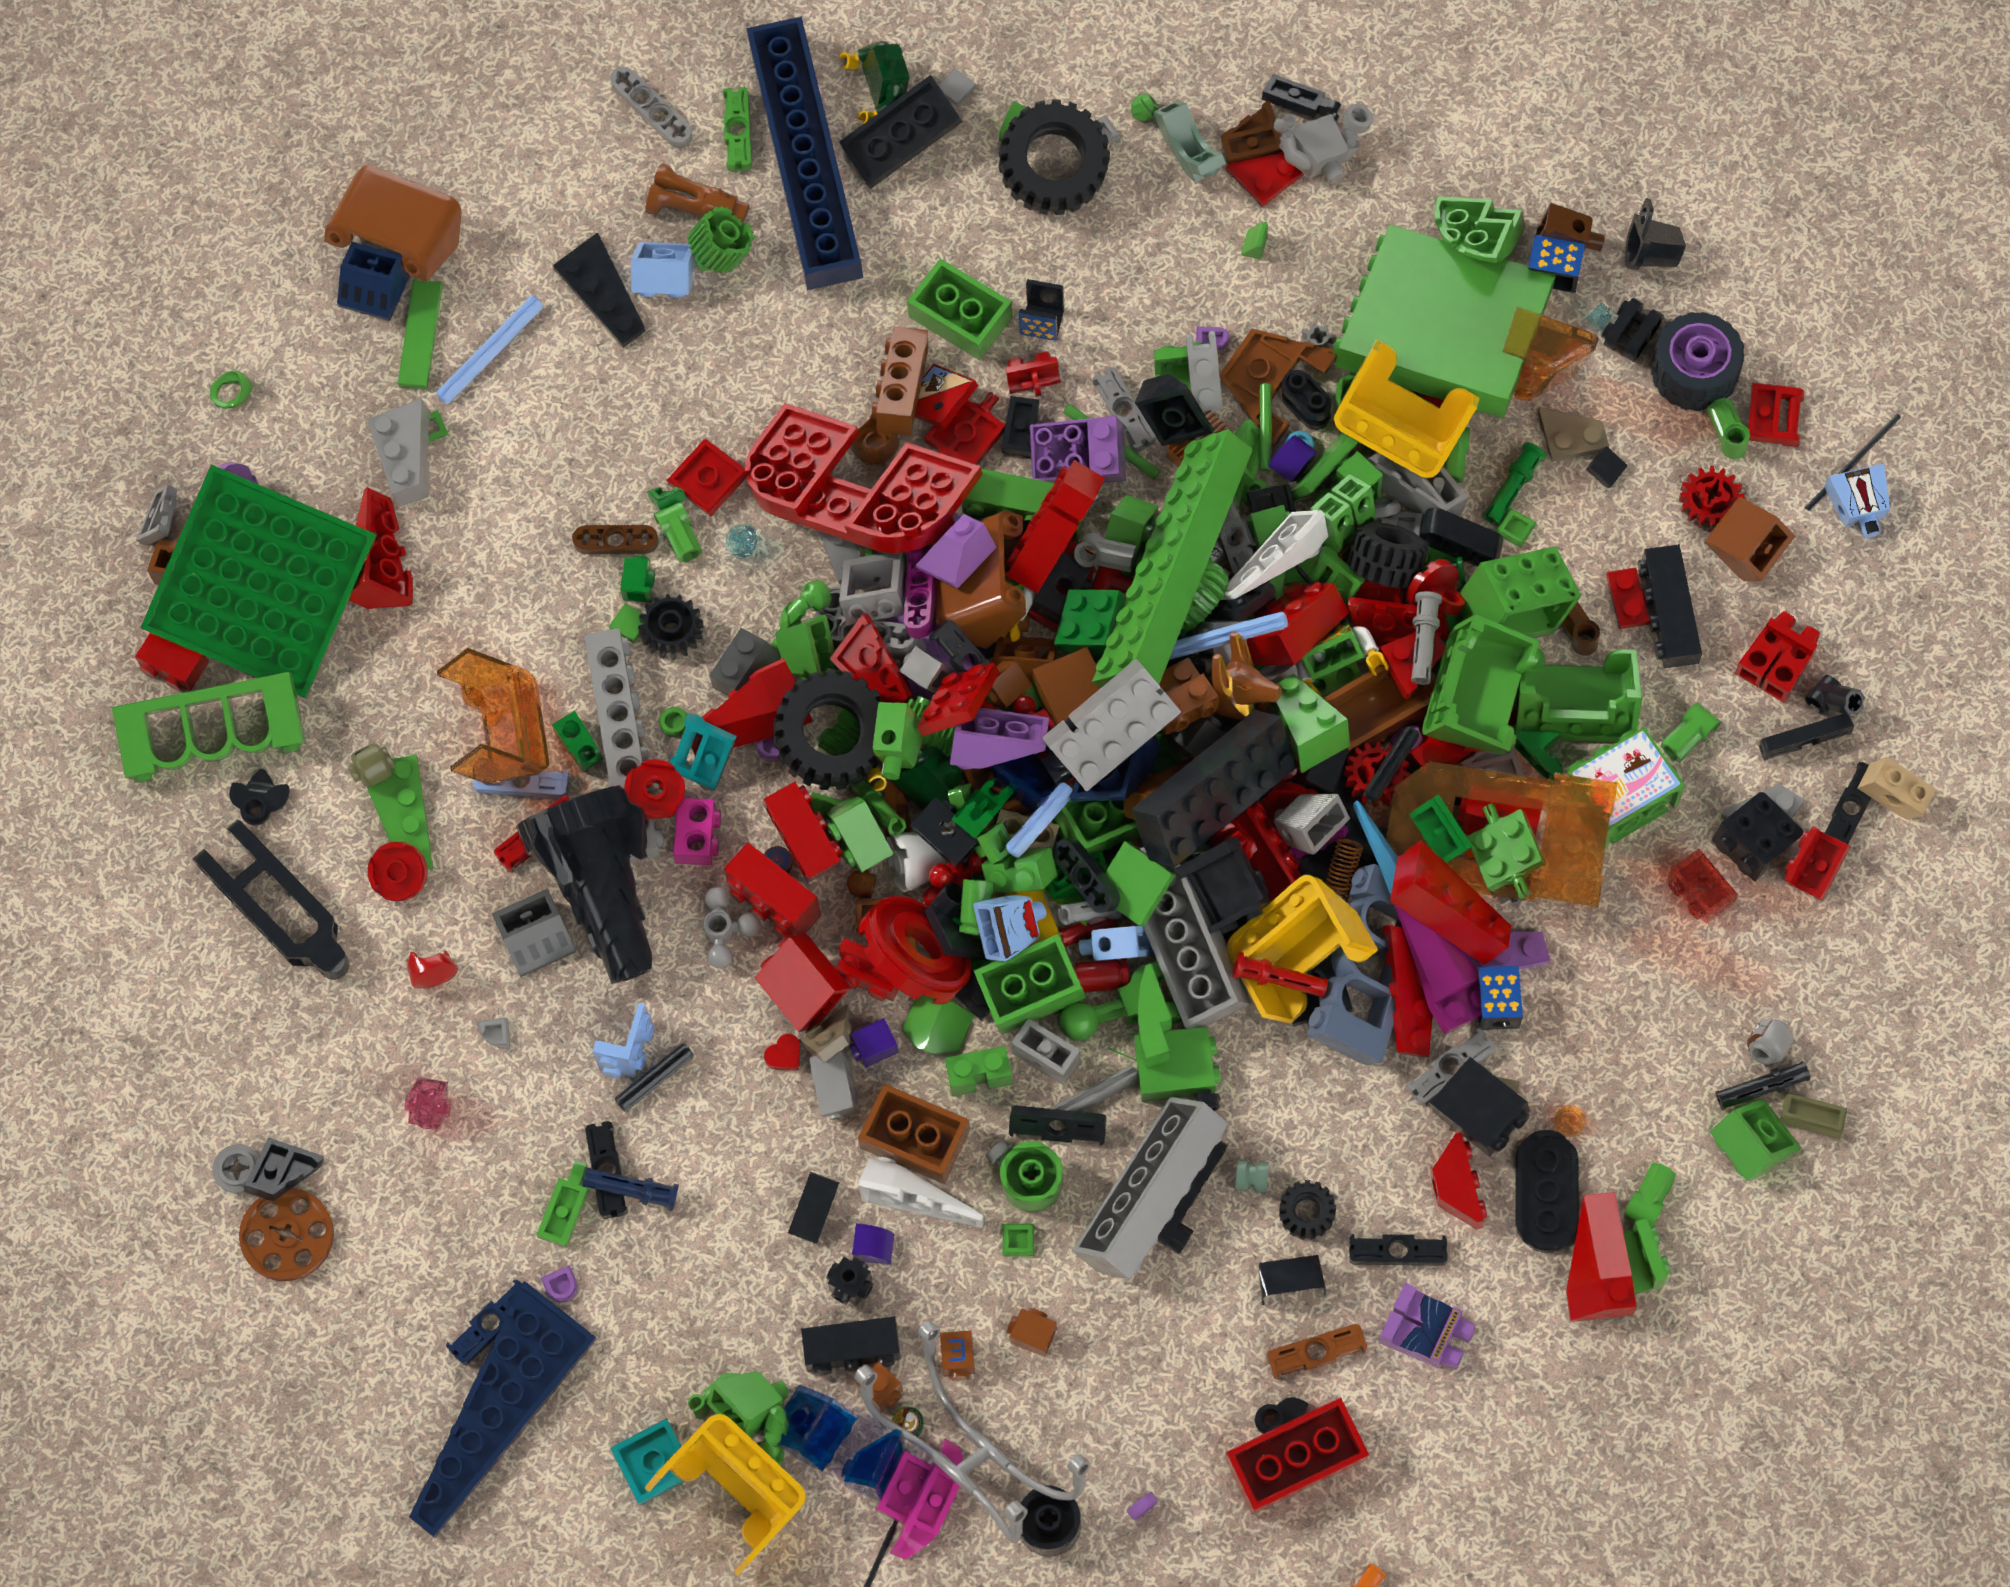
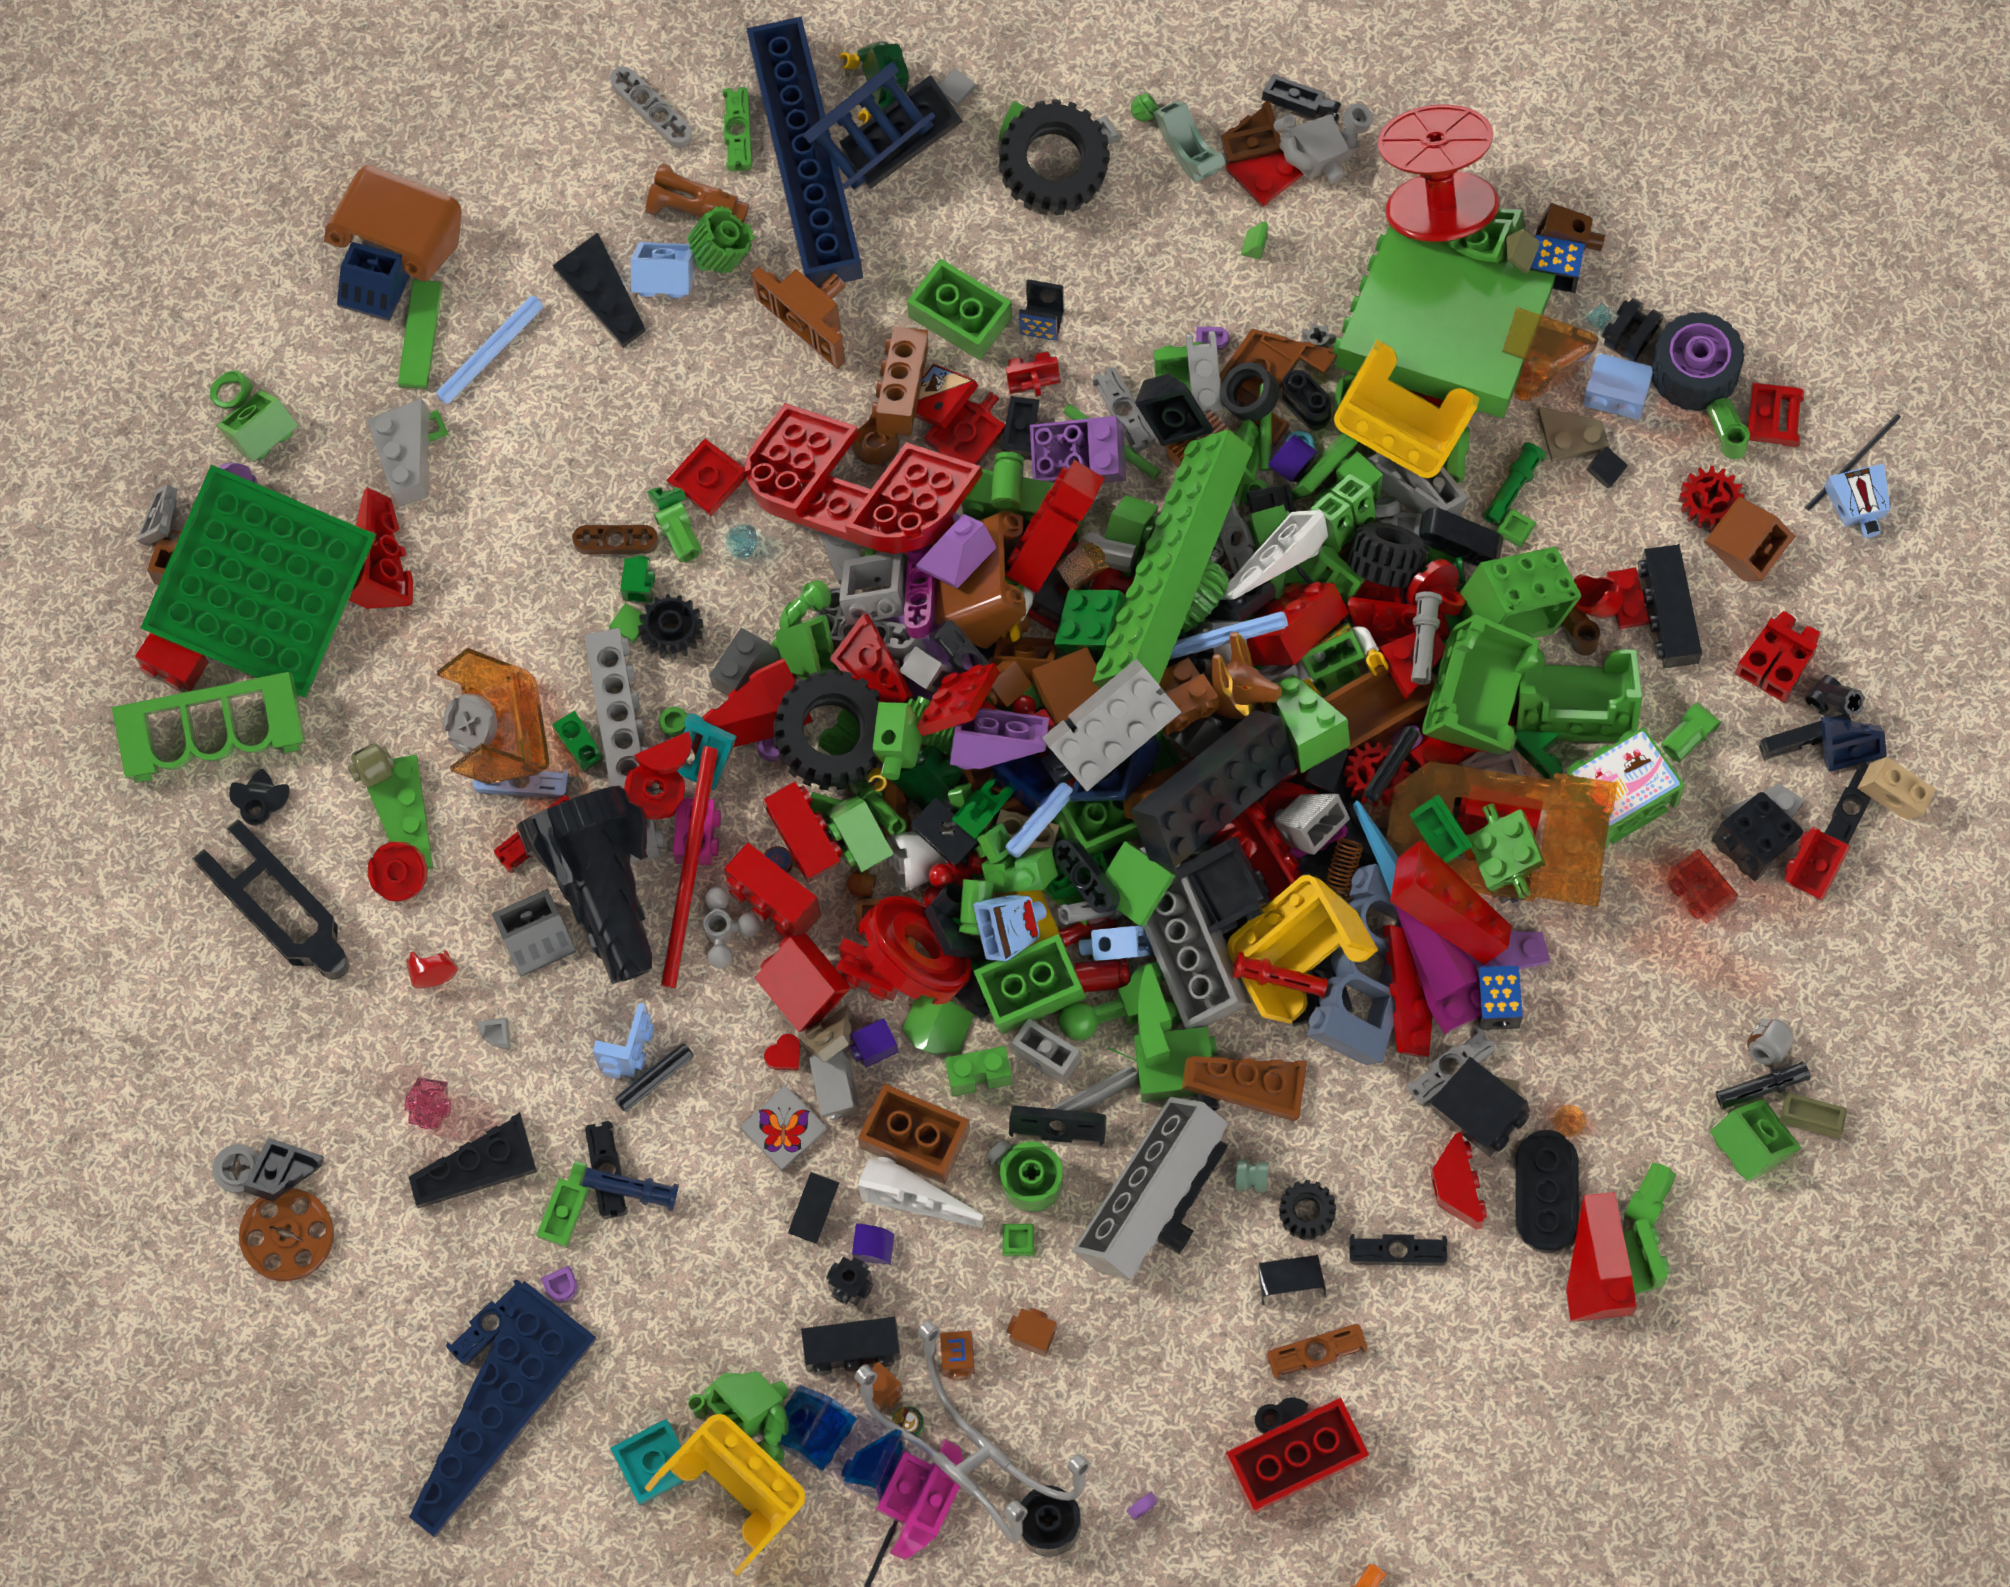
medium lavender hips [1380,1282,1476,1369] -> none
black container [1625,198,1686,270] -> none
none -> bright green slope [216,390,298,462]
none -> black wing [409,1112,537,1209]
none -> light grey tile [444,693,497,754]
none -> red tile [634,731,692,775]
none -> red piece [661,747,718,988]
none -> light grey tile [740,1085,828,1172]
none -> dark orange brick [751,266,846,369]
none -> dark blue fence [802,62,935,190]
none -> bright green piece [990,452,1024,510]
none -> clear orange brick [1055,543,1109,590]
none -> dark orange wing [1182,1056,1307,1121]
none -> black tyre [1220,362,1279,421]
none -> piece [1377,104,1500,242]
none -> olive slope [1506,229,1539,274]
none -> red hair [1574,574,1624,619]
none -> light blue bracket [1583,354,1653,420]
none -> dark blue wing [1820,716,1887,772]

